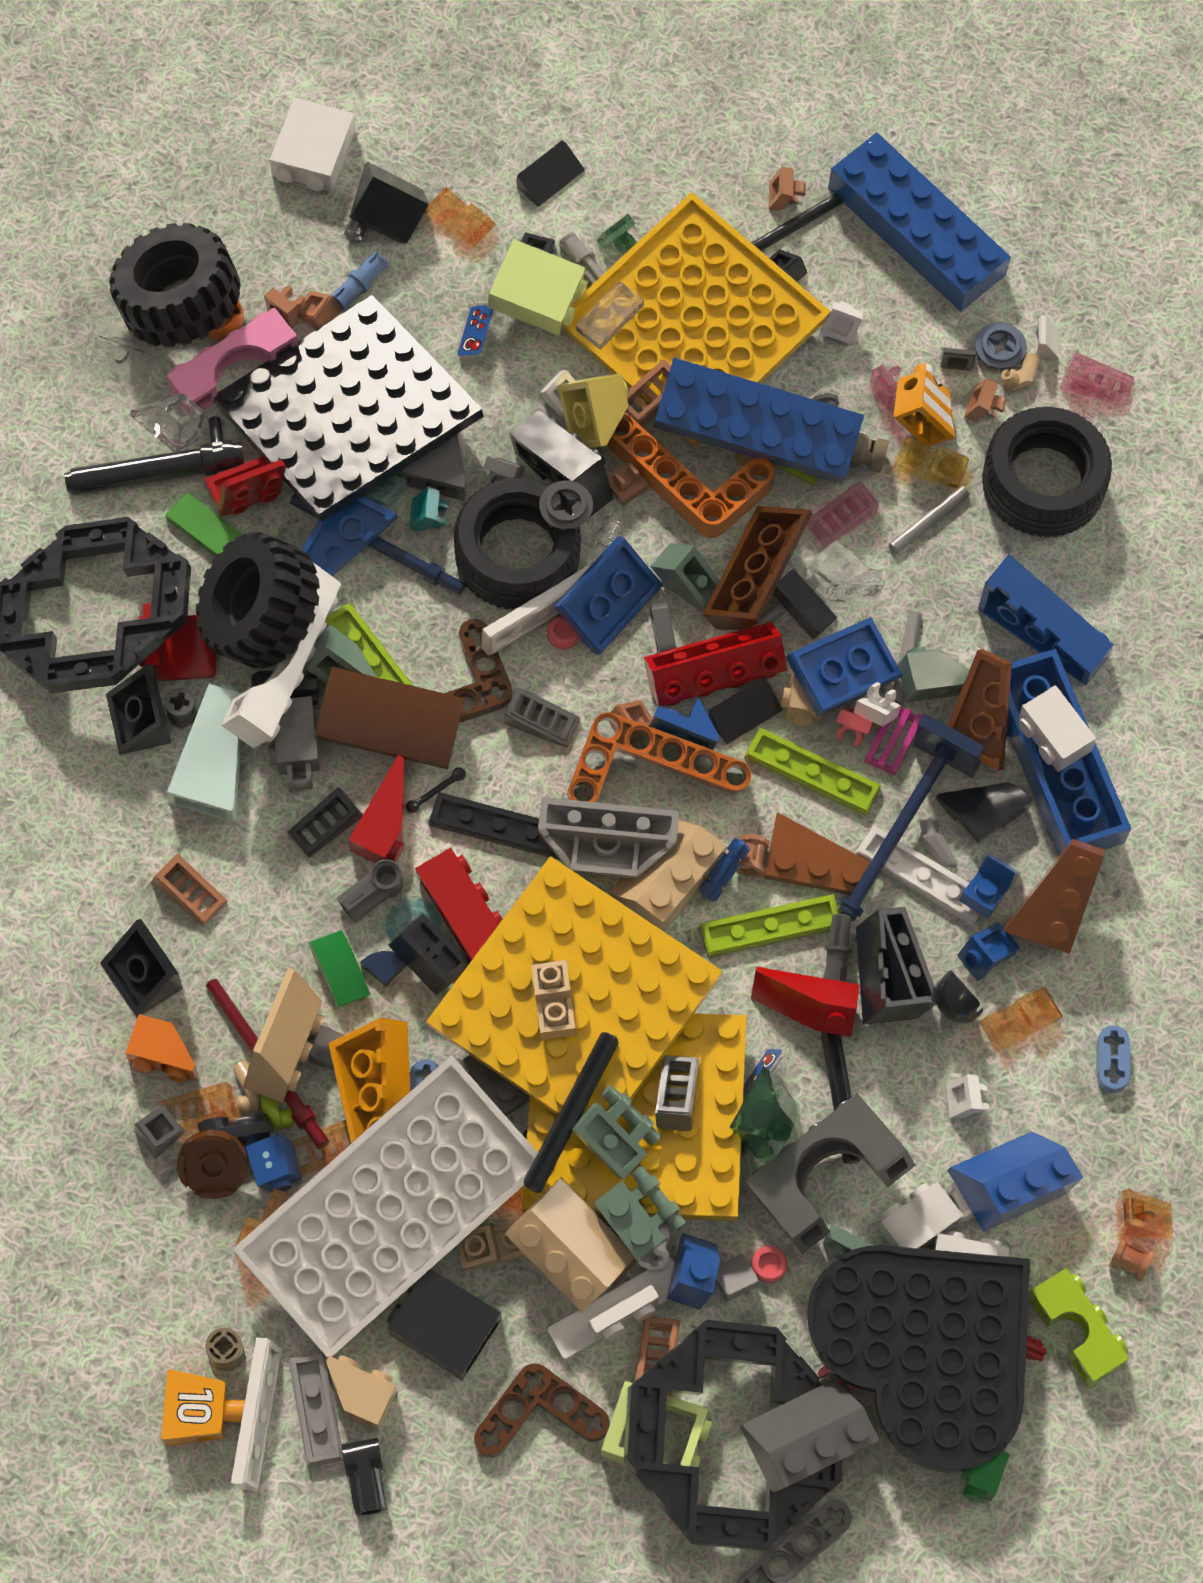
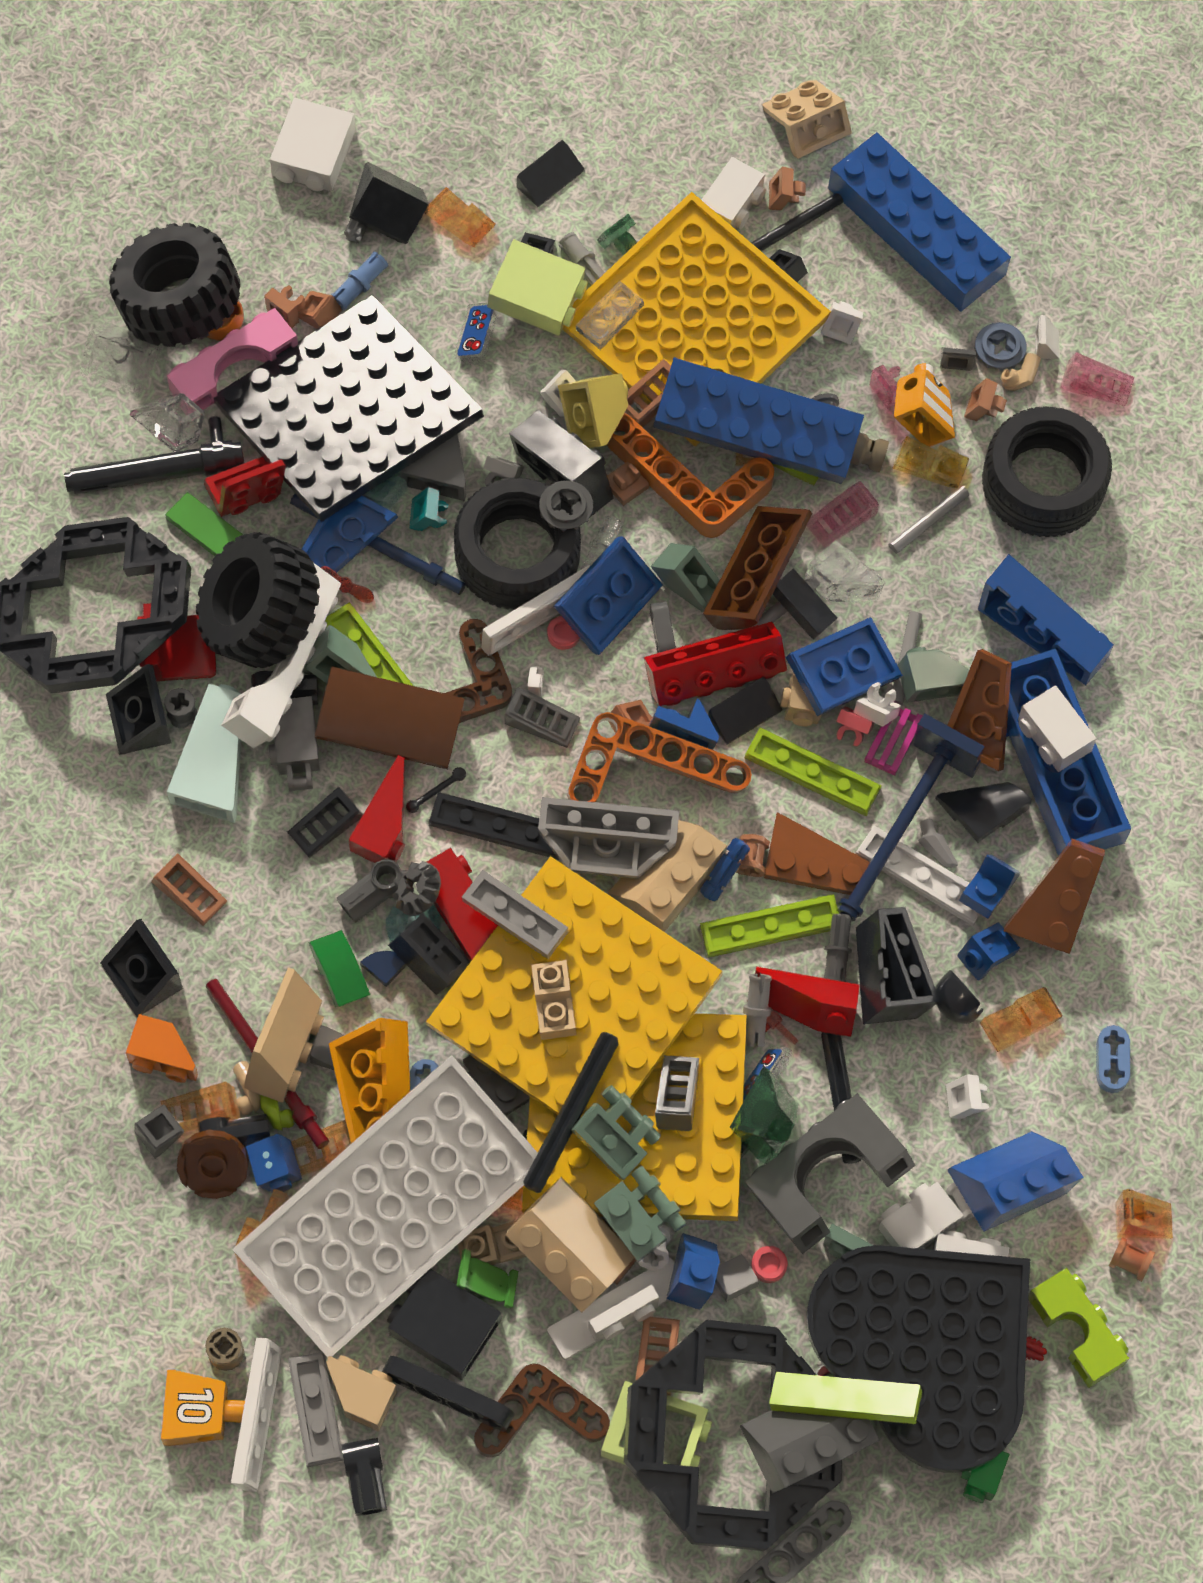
none -> clear red piece [320,566,374,603]
none -> black beam [382,1356,515,1431]
none -> dark grey gear [392,861,441,916]
none -> bright green piece [456,1249,519,1309]
none -> light grey plate [462,870,569,959]
none -> white tile [528,666,544,697]
none -> white brick [701,157,766,229]
none -> light grey pin [743,974,772,1047]
none -> clear red piece [746,999,798,1045]
none -> tan bracket [762,80,852,159]
none -> tile [769,1372,922,1424]

